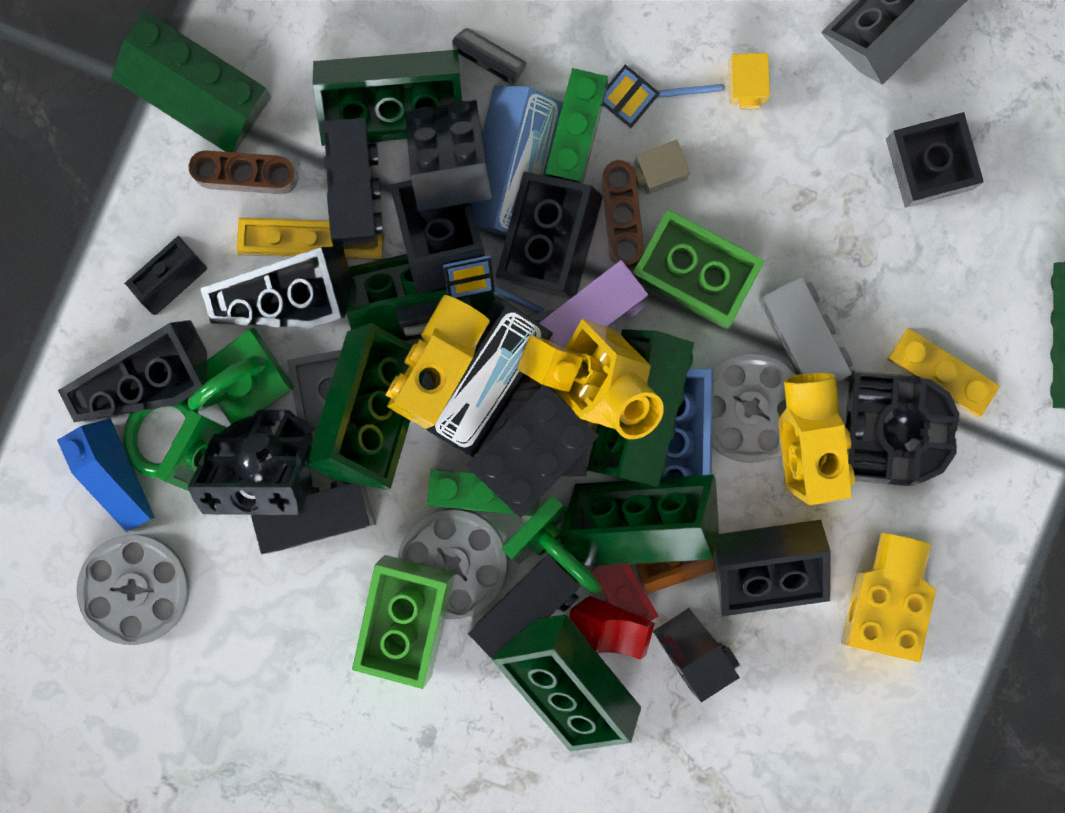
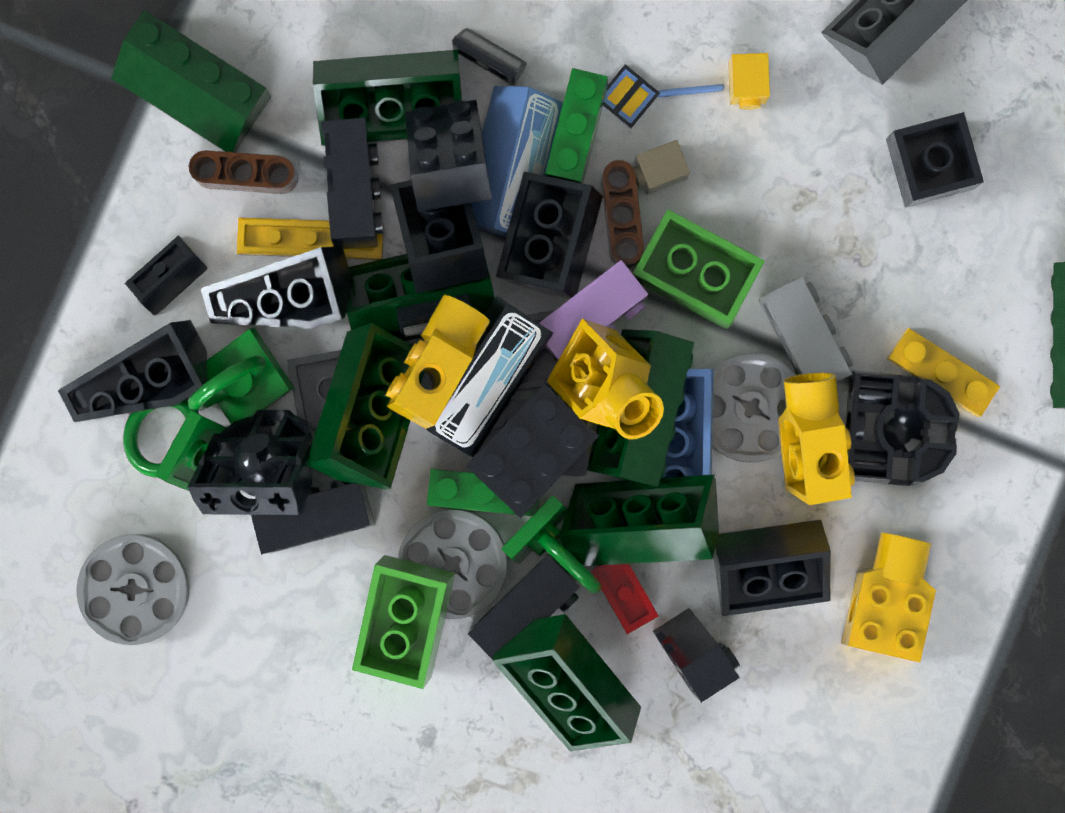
blue slope [57,418,155,532] -> none
piece [443,255,544,313] -> none
yellow brick [517,335,584,392] -> none
red arch [569,596,655,660] -> none
dark orange plate [635,559,716,594] -> none

